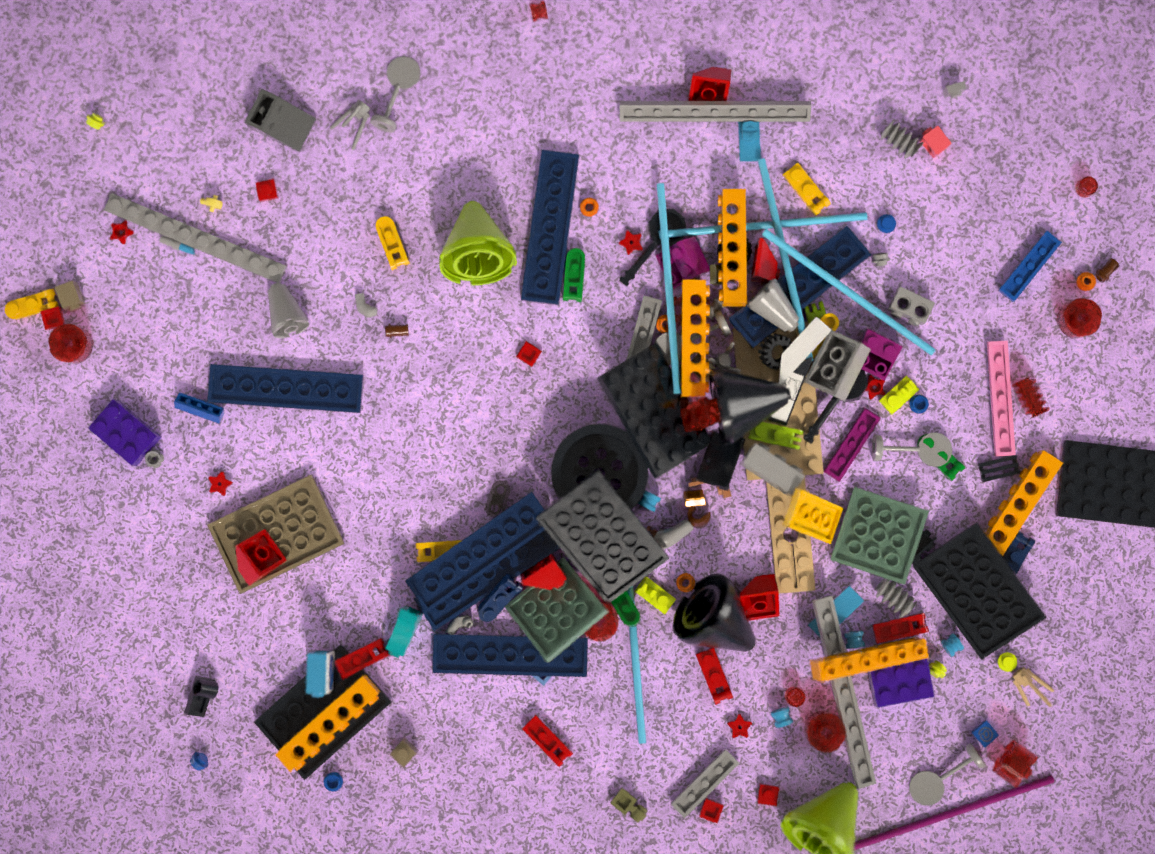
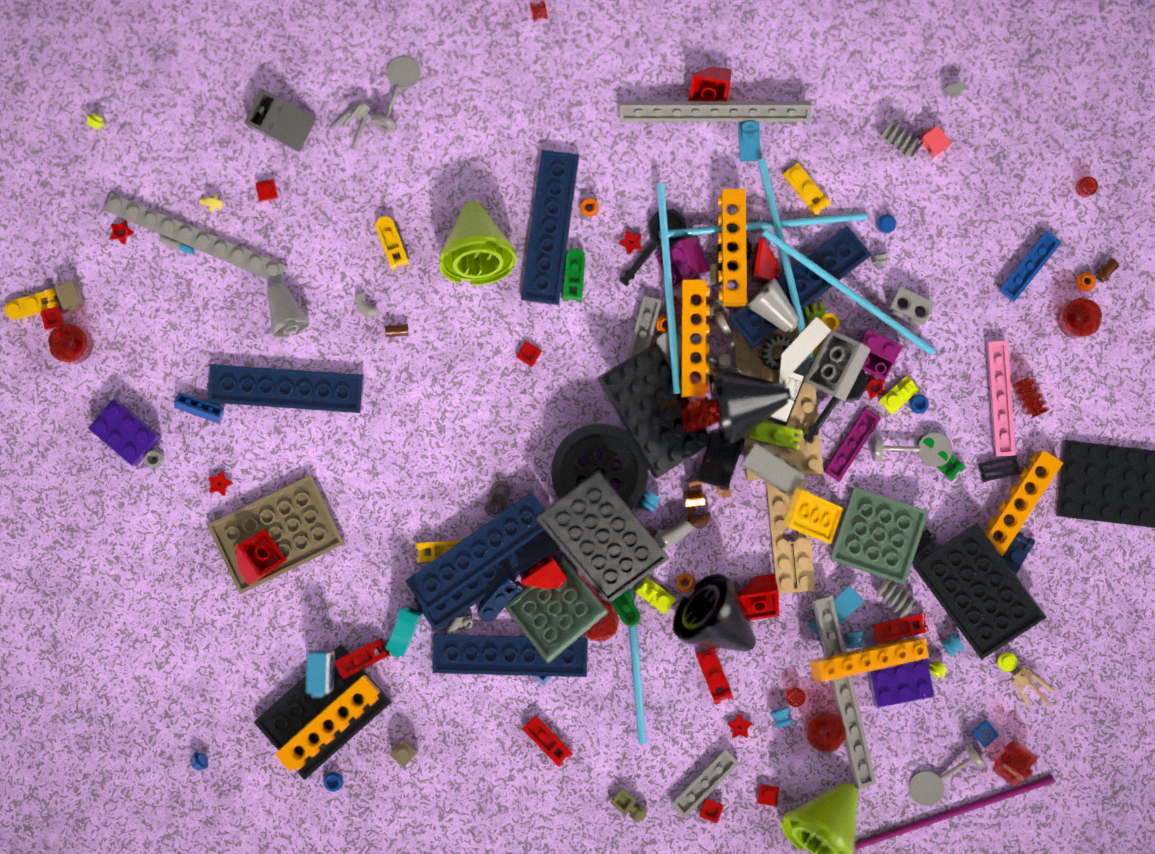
black plate [184,676,219,717] -> none

